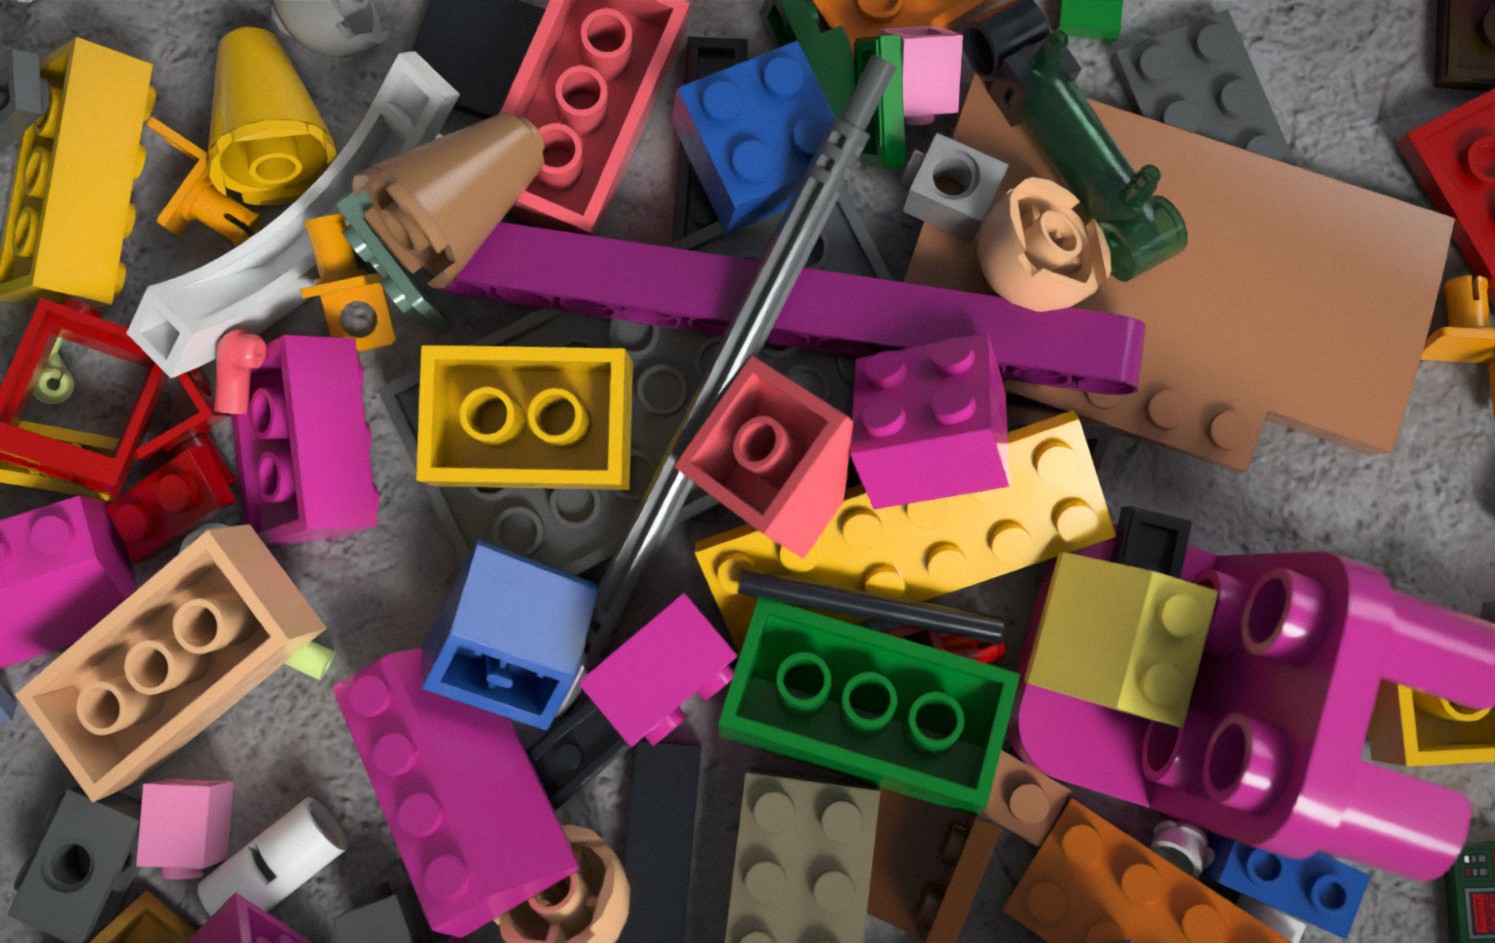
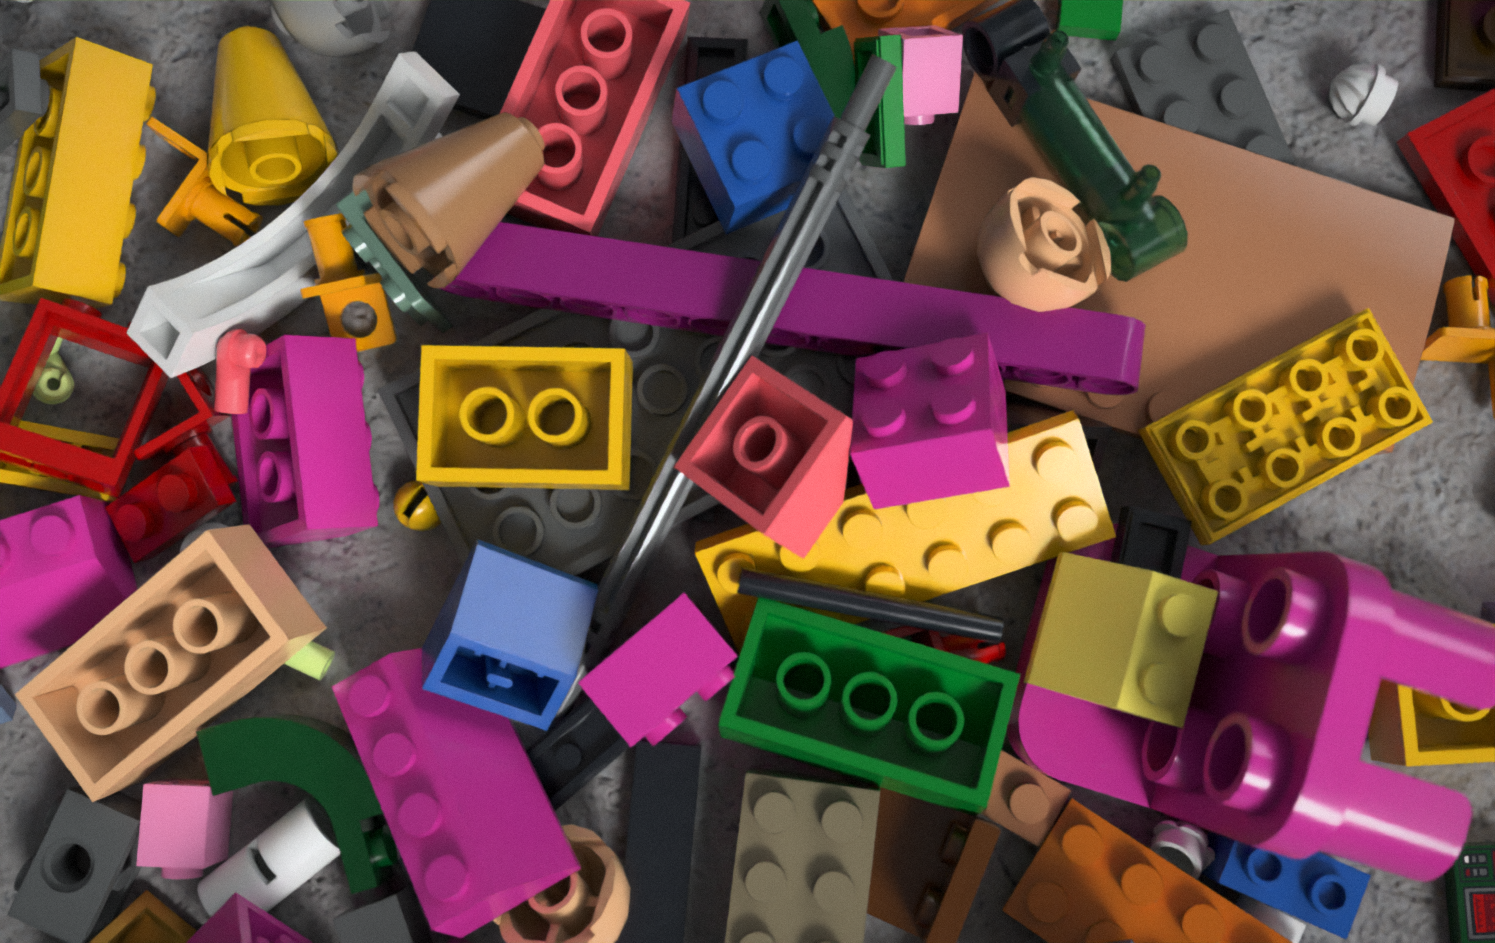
light grey brick [899,133,1009,242] -> none
none -> dark green arch [196,714,397,895]
none -> yellow hinge [393,480,441,531]
none -> yellow tile [1138,308,1433,546]
none -> white plate [1329,64,1398,126]

